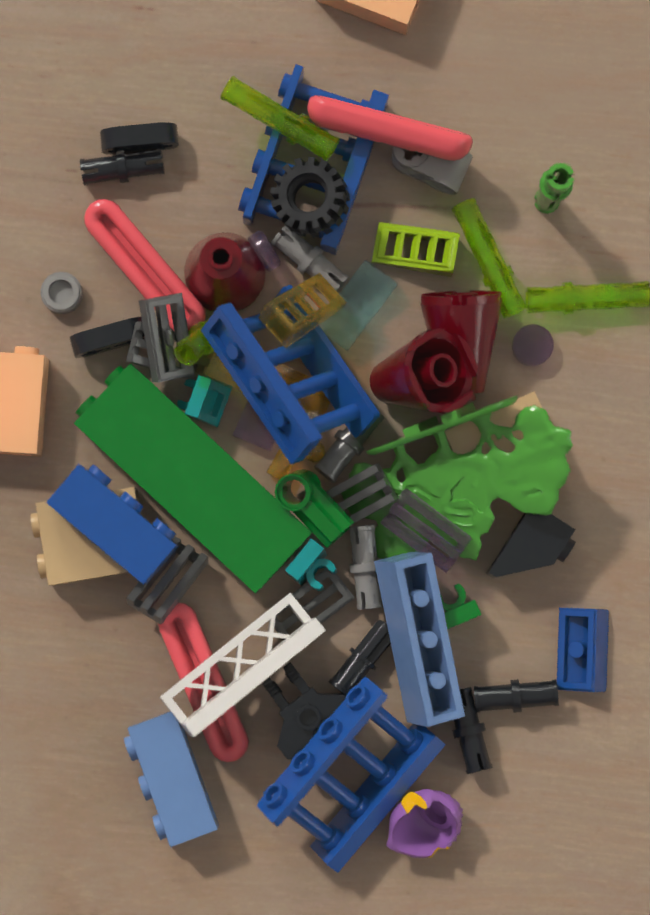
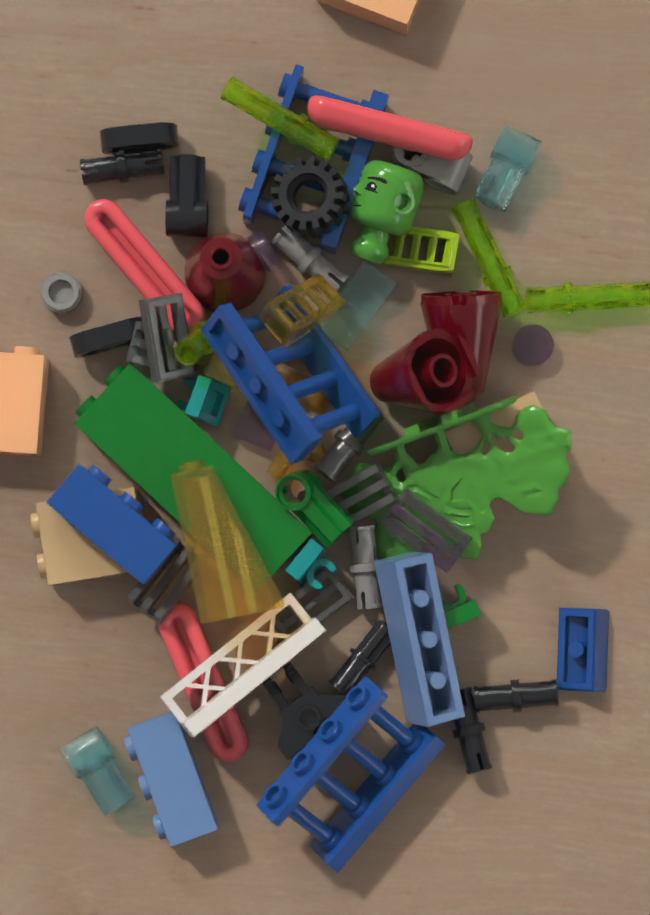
medium lavender hair [386,789,463,858] -> none
black slope [486,513,576,578] -> none
bright green pin [534,163,574,214] -> none
none -> clear light blue piece [60,726,136,816]
none -> black piece [165,154,208,237]
none -> clear yellow slope [170,460,285,624]
none -> bright green piece [348,160,424,265]
none -> clear light blue piece [474,124,542,212]

